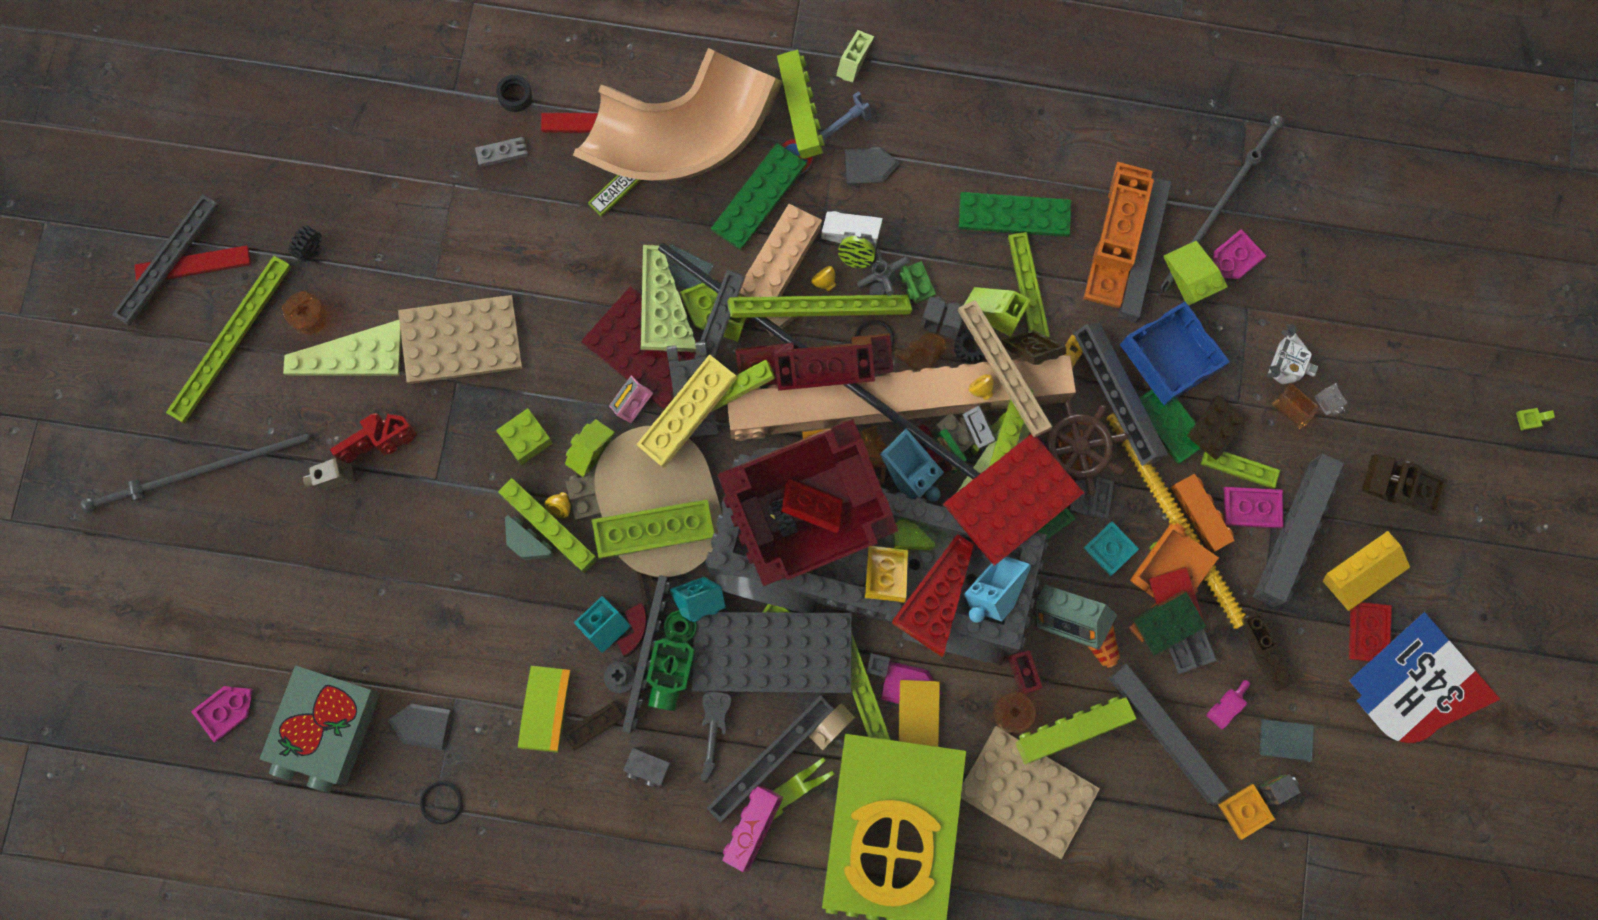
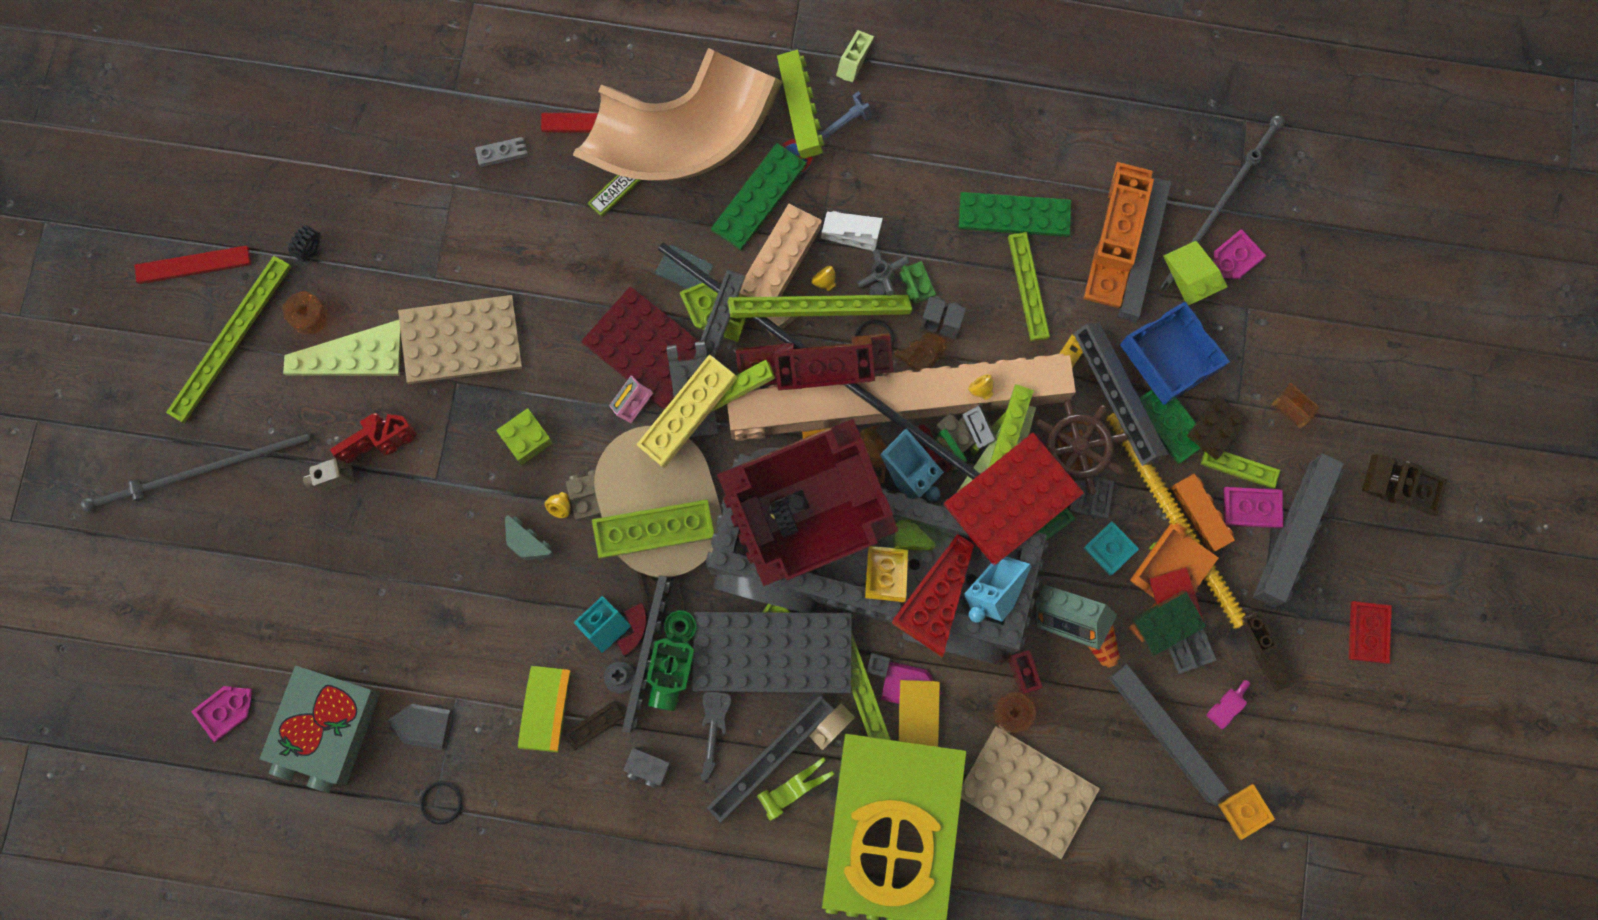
dark grey tile [112,194,220,326] -> none
black tyre [496,75,532,112] -> none
lime brick [498,478,598,574] -> none
lime brick [565,419,614,477] -> none
yellowish green wing [641,245,696,352] -> none
teal slope [669,577,725,621] -> none
dark pink brick [722,786,784,872] -> none
red tile [781,479,843,533] -> none
lime tile [838,236,875,268] -> none
dark grey tile [844,147,900,184] -> none
black tyre [954,329,985,364] -> none
tan plate [958,300,1052,438] -> none
lime slope [964,287,1031,337] -> none
dark brown plate [1002,330,1066,365] -> none
lime brick [1015,696,1136,765] -> none
flat silver brick [1258,774,1301,805] -> none
clear light blue piece [1259,719,1314,761] -> none
torso [1267,324,1318,384] -> none
clear brick [1315,383,1347,415] -> none
yellow slope [1323,531,1410,611] -> none
sticker [1349,612,1500,743] -> none
lime plate [1516,408,1555,431] -> none

